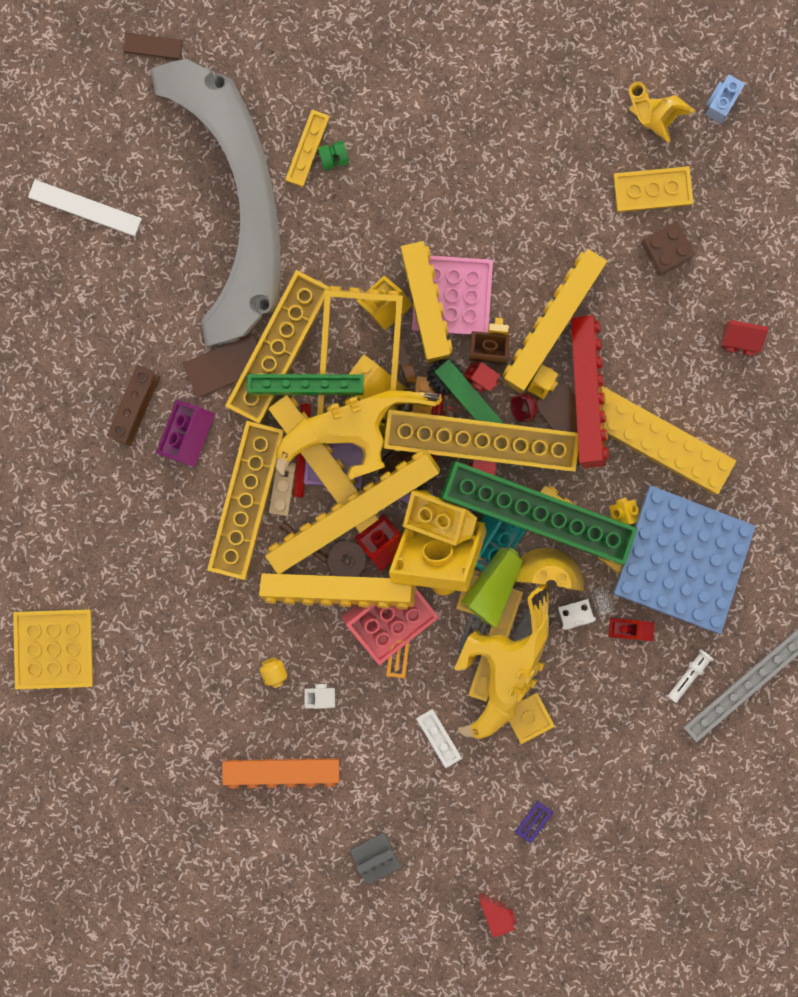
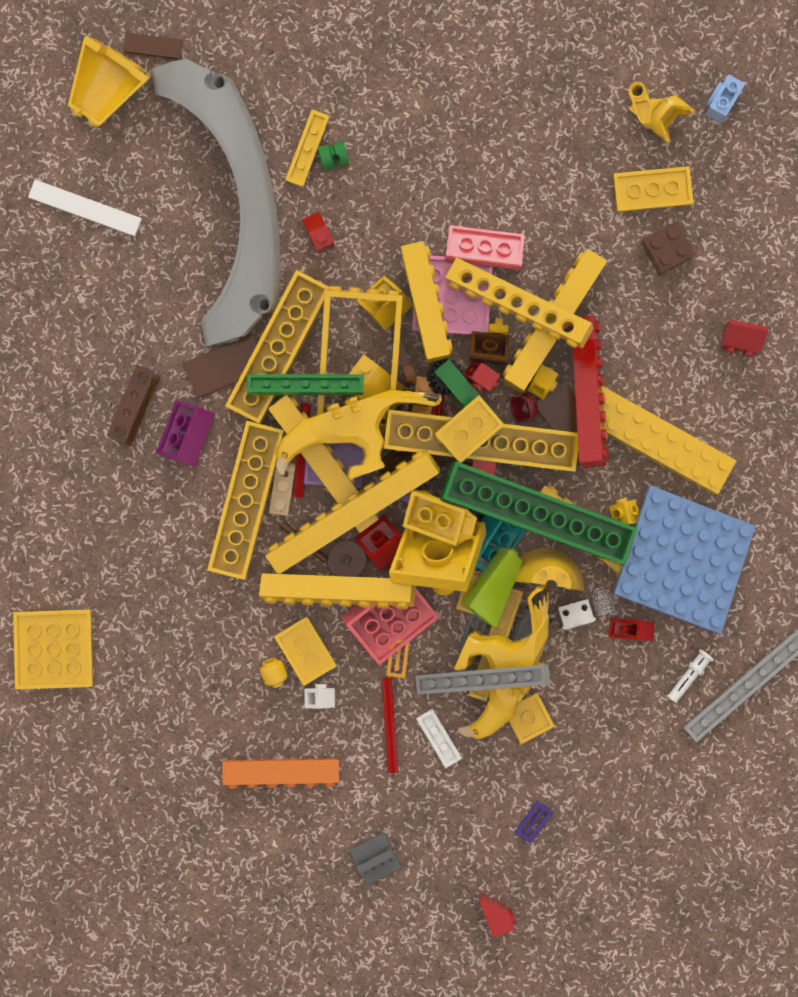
none -> yellow cone [68,35,151,128]
none -> yellow plate [274,617,337,686]
none -> red slope [302,212,335,254]
none -> red axle [382,678,398,774]
none -> light grey plate [416,664,550,695]
none -> yellow plate [434,395,504,463]
none -> coral tile [445,225,525,270]
none -> yellow brick [445,258,594,348]

